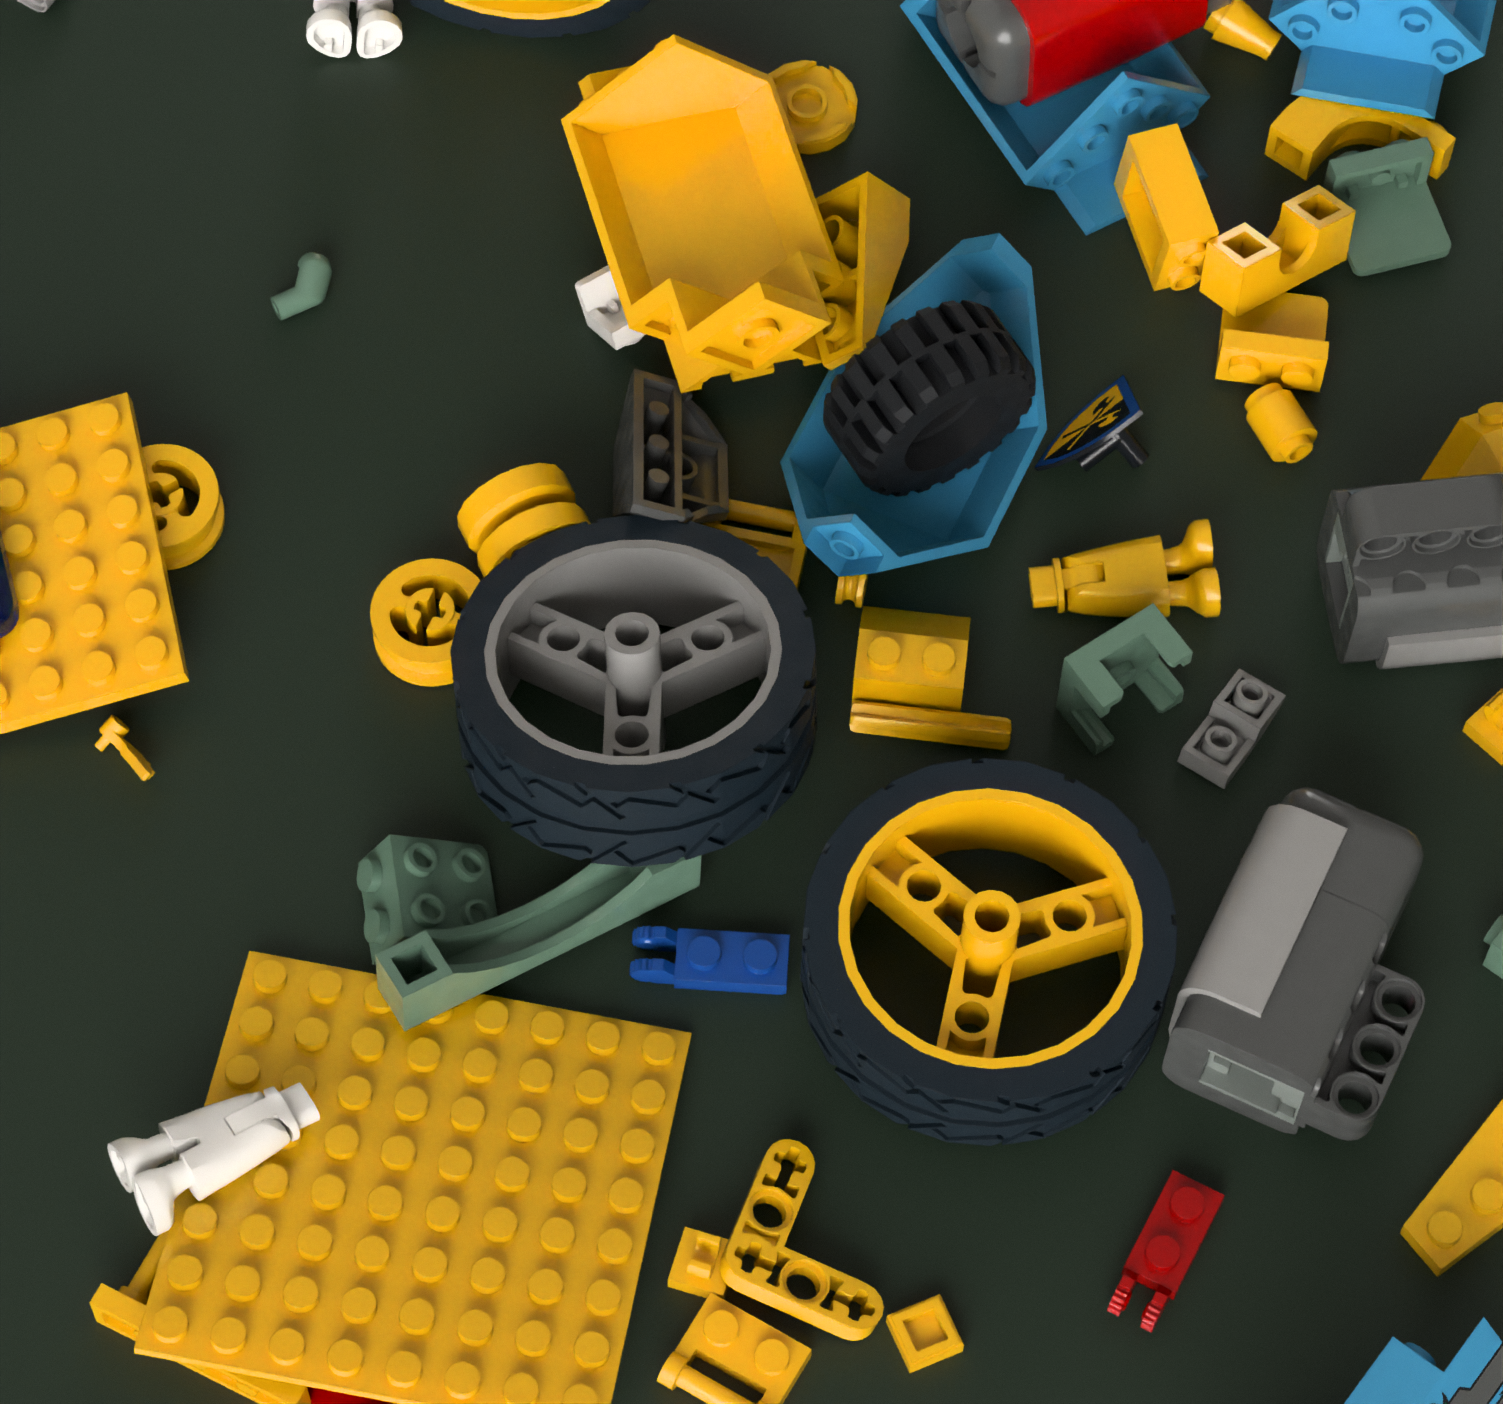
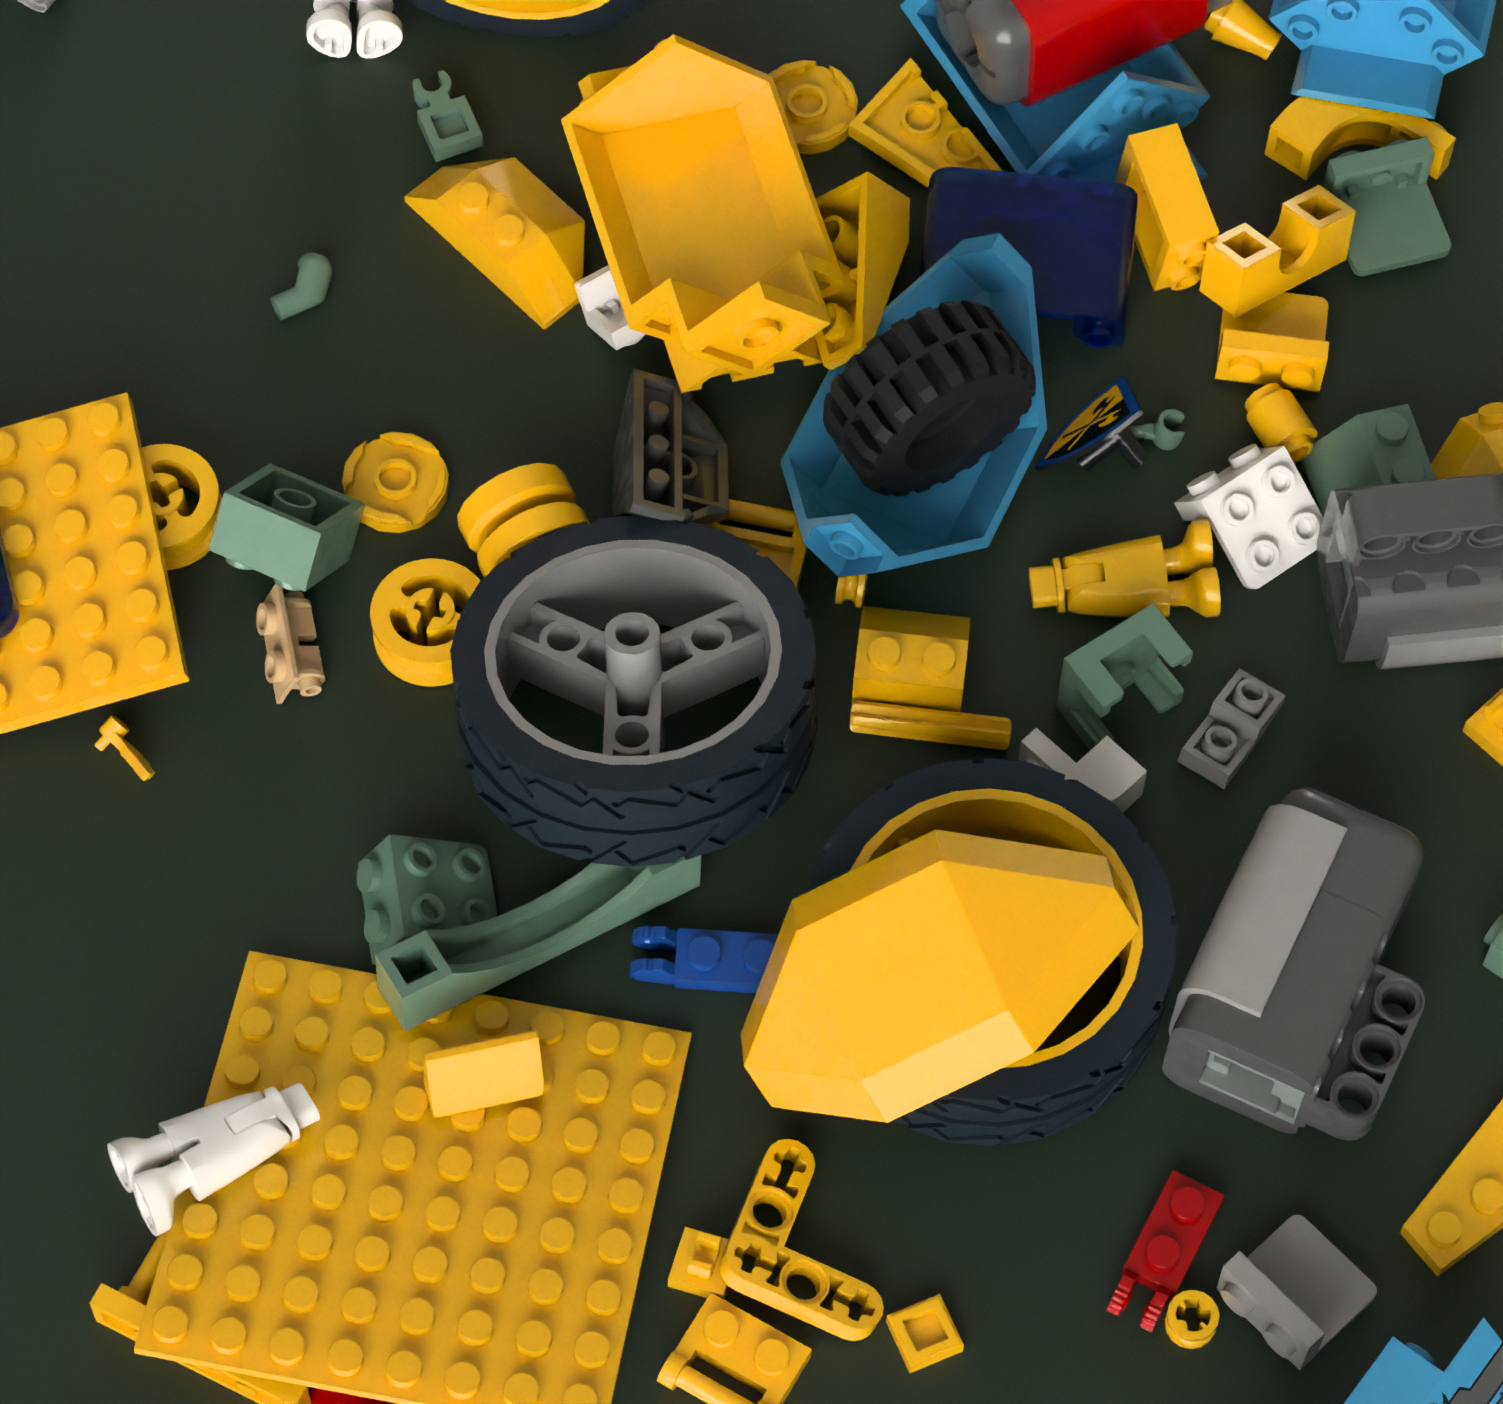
none -> sand green brick [209,463,365,592]
none -> tan hinge [256,583,325,704]
none -> yellow tile [342,431,450,533]
none -> yellow wedge [404,157,585,330]
none -> sand green plate [412,70,484,162]
none -> yellow slope [424,1030,544,1118]
none -> yellow panel [740,829,1140,1123]
none -> yellow wing [848,58,1003,216]
none -> clear blue windscreen [920,167,1138,348]
none -> white brick [1018,728,1147,813]
none -> sand green hand [1127,409,1185,451]
none -> yellow bush [1164,1290,1220,1349]
none -> white bracket [1174,444,1323,589]
none -> light grey bracket [1216,1215,1377,1370]
none -> sand green slope [1300,404,1436,517]

